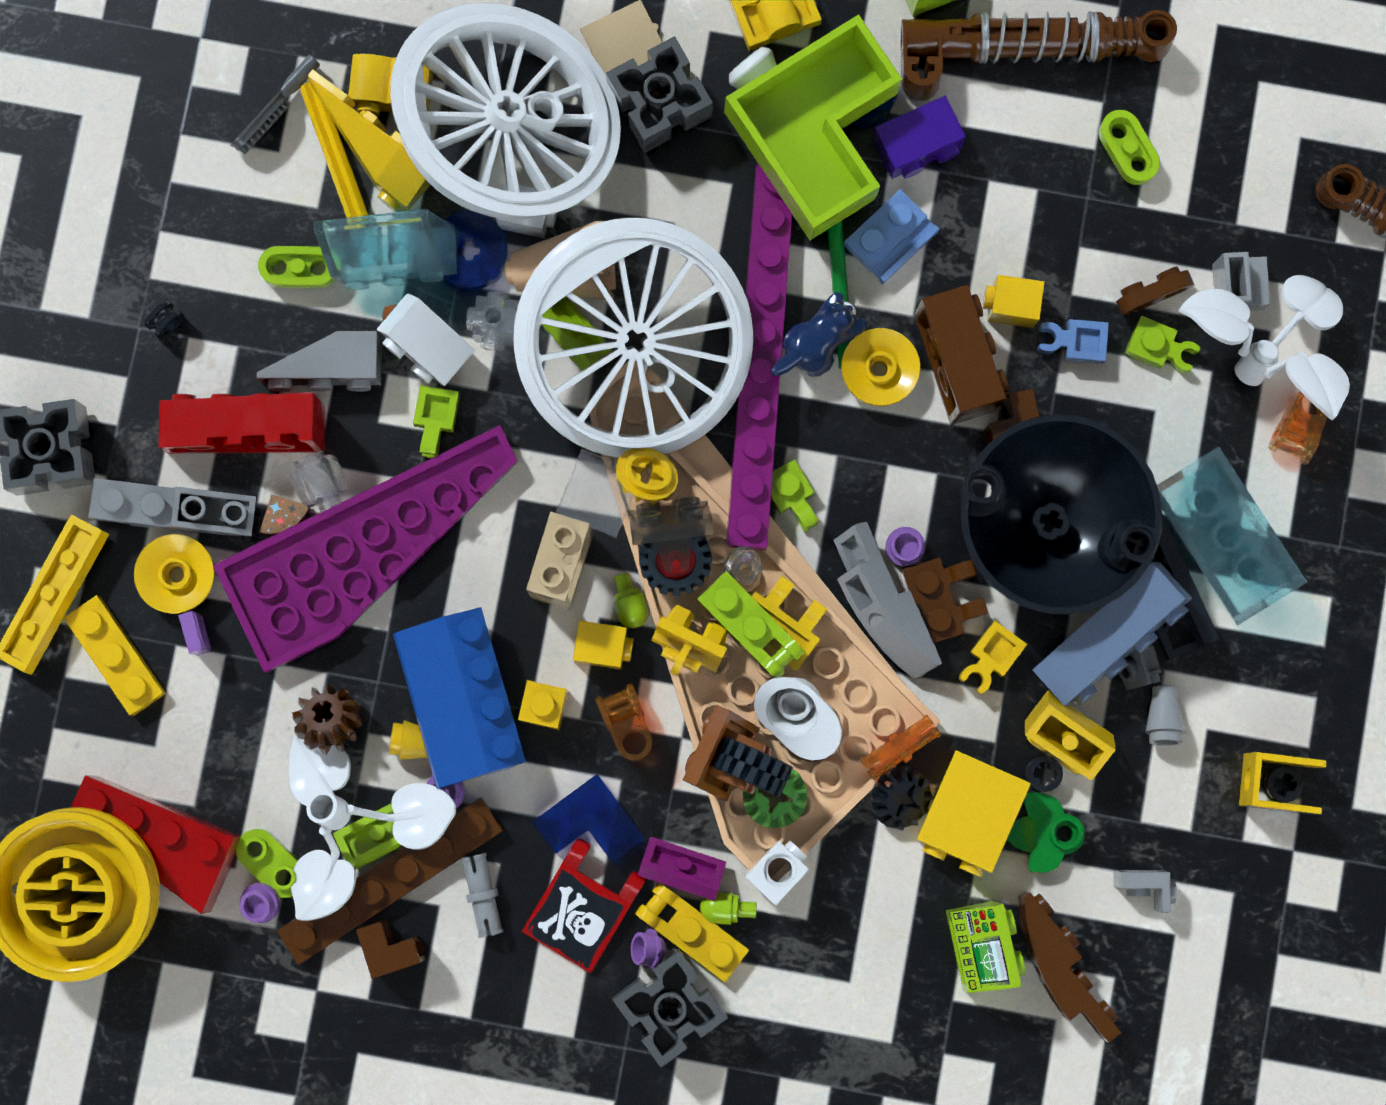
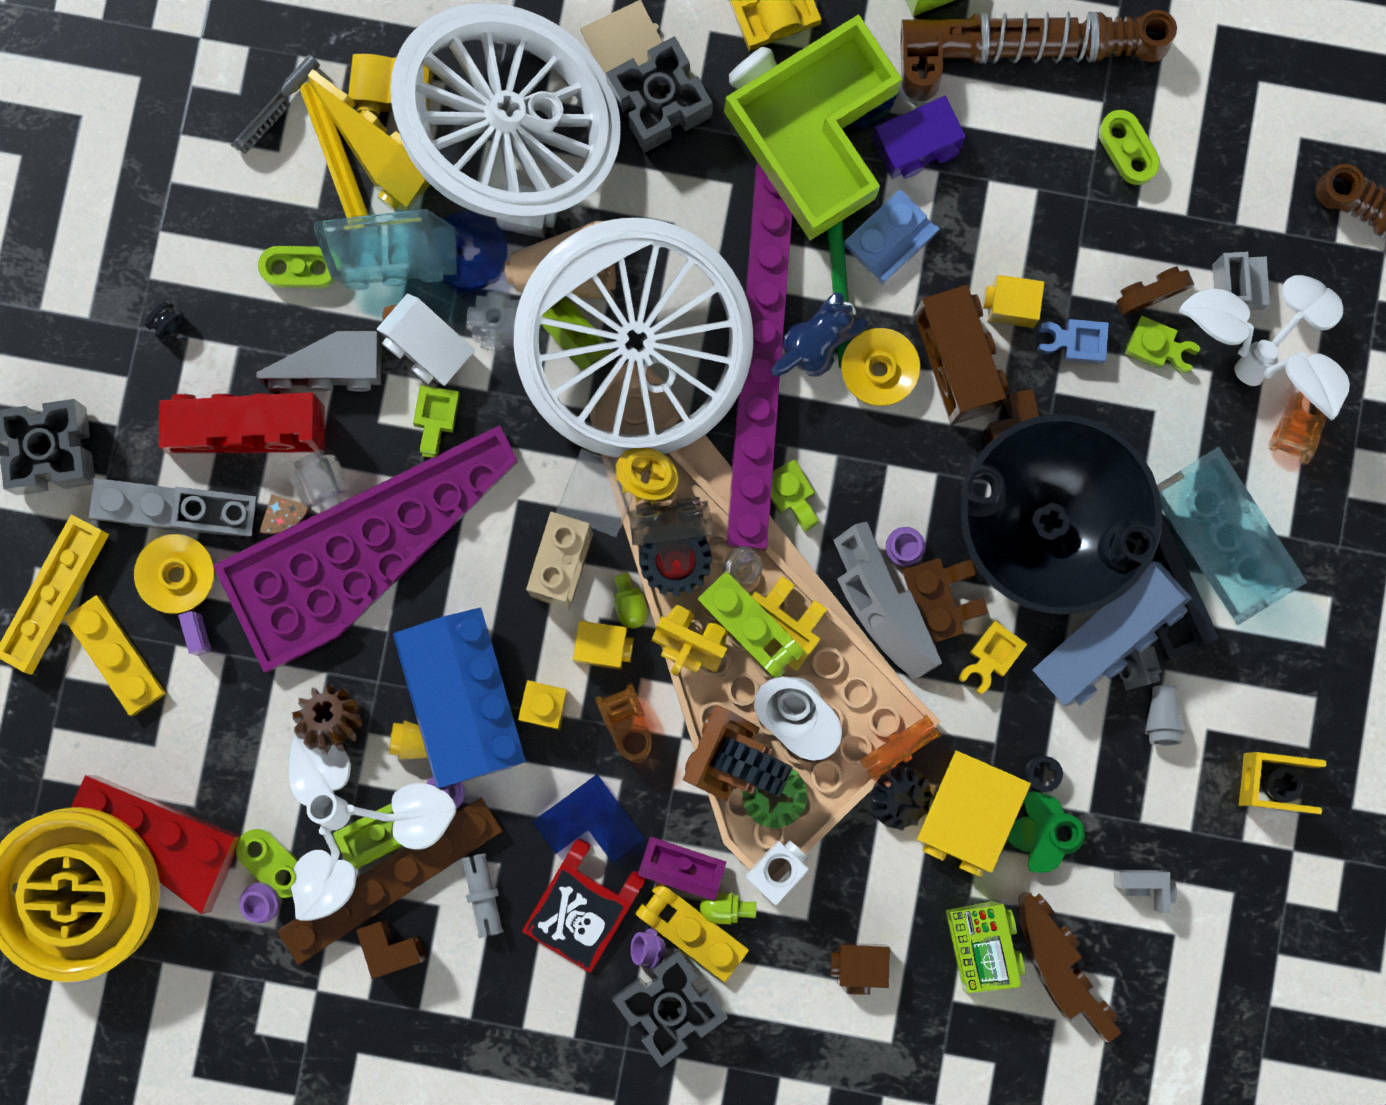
yellow brick [1025,690,1116,781] -> none
none -> reddish brown brick [830,943,890,995]

